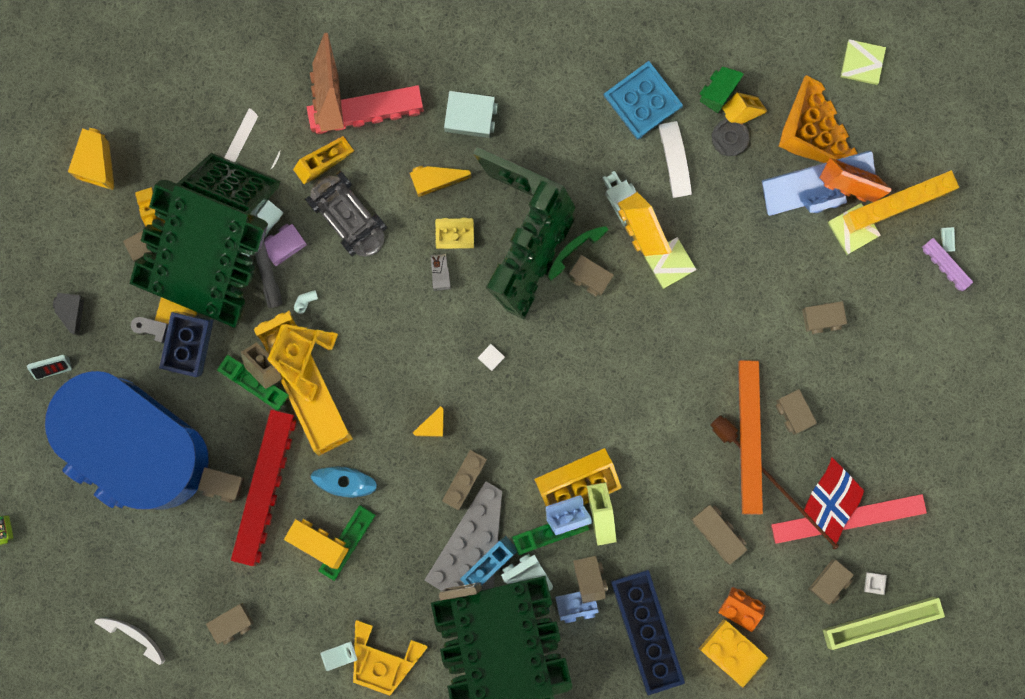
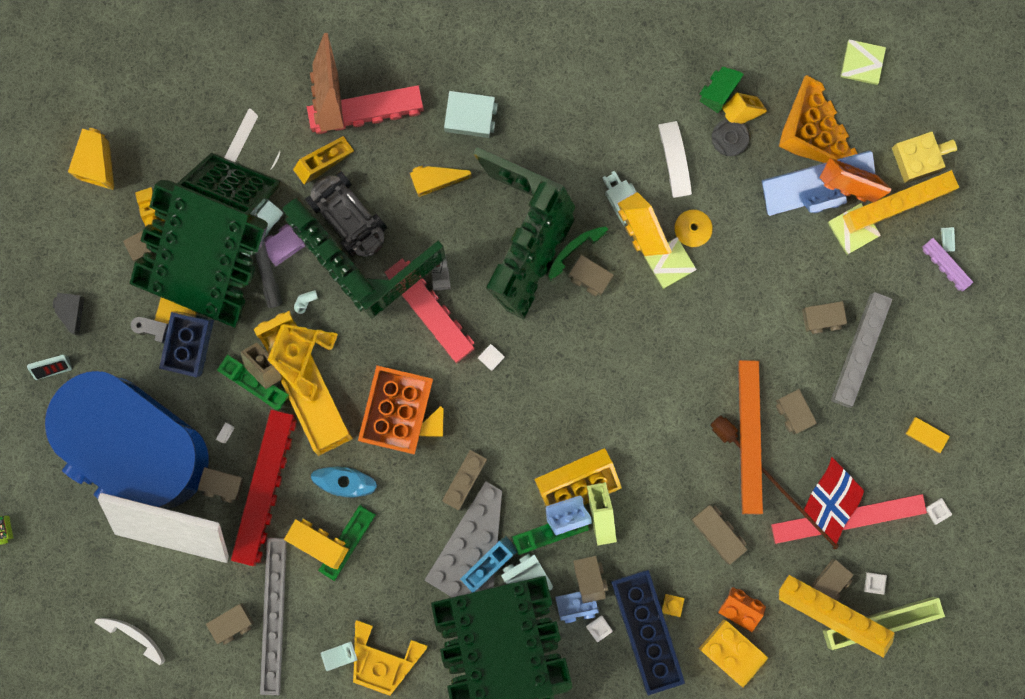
light yellow bracket [435,218,474,249] -> none
dark tan tile [439,582,482,600] -> none
dark azure plate [603,61,683,140] -> none
none -> white tile [98,493,229,563]
none -> white tile [216,422,234,443]
none -> light grey tile [260,538,287,695]
none -> dark green bracket [282,197,446,319]
none -> orange slope [358,365,433,455]
none -> coral brick [384,258,475,364]
none -> white tile [586,615,613,642]
none -> yellow plate [662,594,685,617]
none -> yellow dish [675,210,712,247]
none -> yellow brick [779,575,895,658]
none -> light grey brick [831,292,892,408]
none -> light yellow brick [892,132,957,183]
none -> yellow tile [906,417,950,453]
none -> white tile [926,498,952,525]

